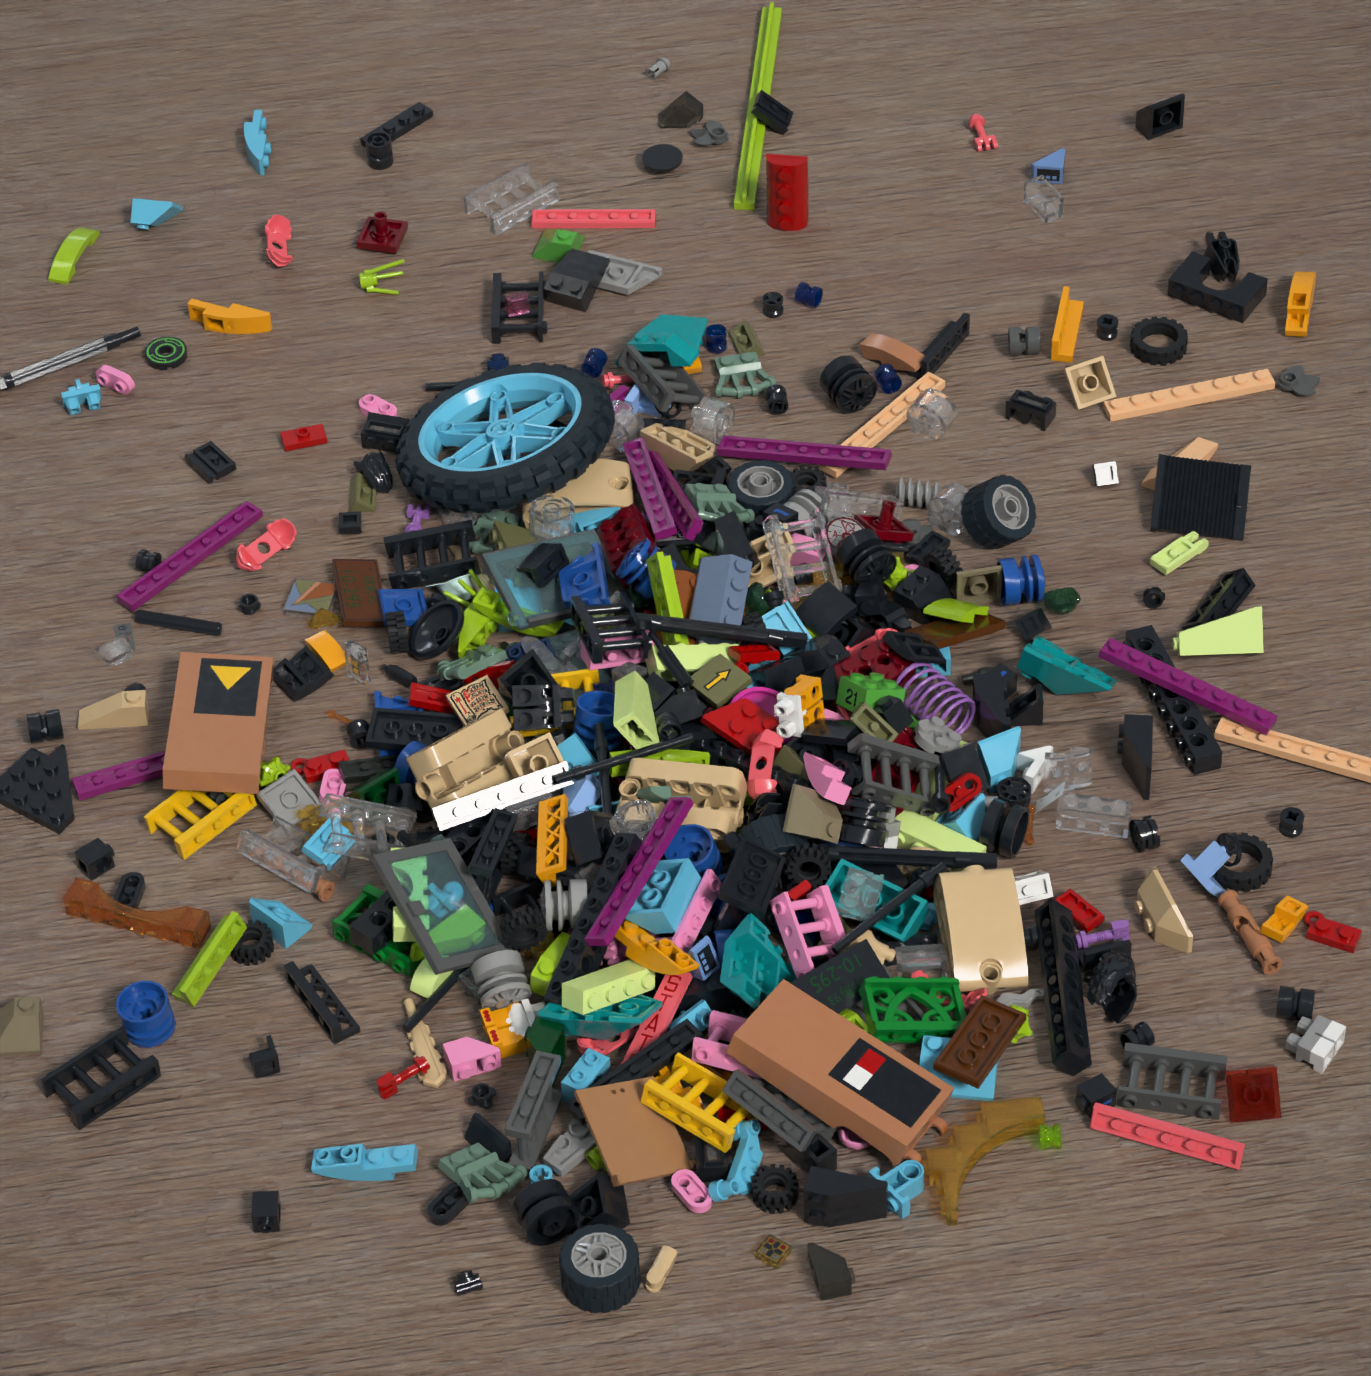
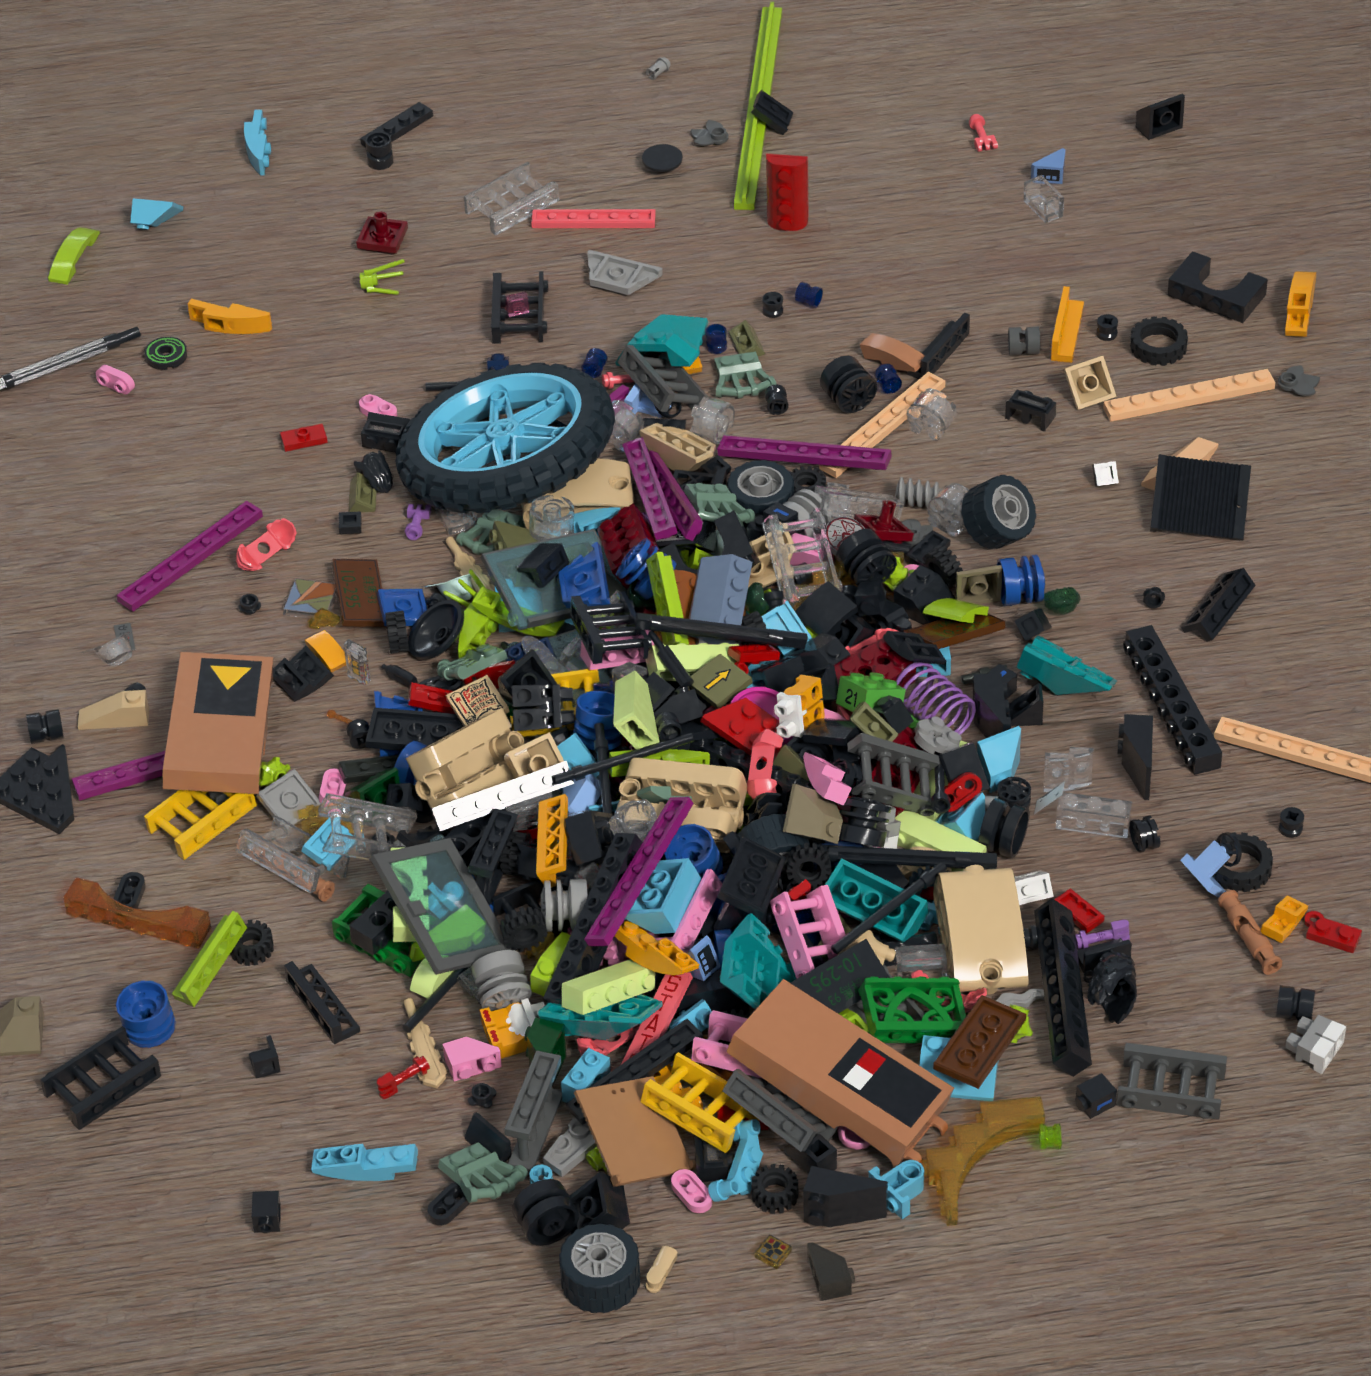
medium azure hips [61,379,102,415] -> none
black brick [74,838,115,881] -> none
black wheel [135,549,162,572] -> none
black axle [135,610,223,636] -> none
black plate [185,441,237,483] -> none
medium azure slope [249,898,313,949] -> none
coral piece [265,214,293,266] -> none
red hinge [291,749,349,784] -> none
black fence [383,520,481,589] -> none
black plate [453,1269,483,1296] -> none
bright green slope [533,229,585,262] -> none
black slope [543,248,610,312] -> none
clear smoke slope [658,91,704,128] -> none
clear plate [837,867,884,921] -> none
white slope [1017,746,1053,794] -> none
clear orange hinge [1025,804,1036,846] -> none
coral tile [1090,1102,1245,1170] -> none
magenta plate [1098,638,1278,736] -> none
black wheel [1119,1022,1155,1049] -> none
tan wedge [1134,866,1193,953] -> none
yellowish green hinge [1150,531,1209,575] -> none
yellowish green slope [1173,606,1264,656] -> none
black hinge [1204,232,1240,281] -> none
clear red slope [1225,1064,1281,1123] -> none

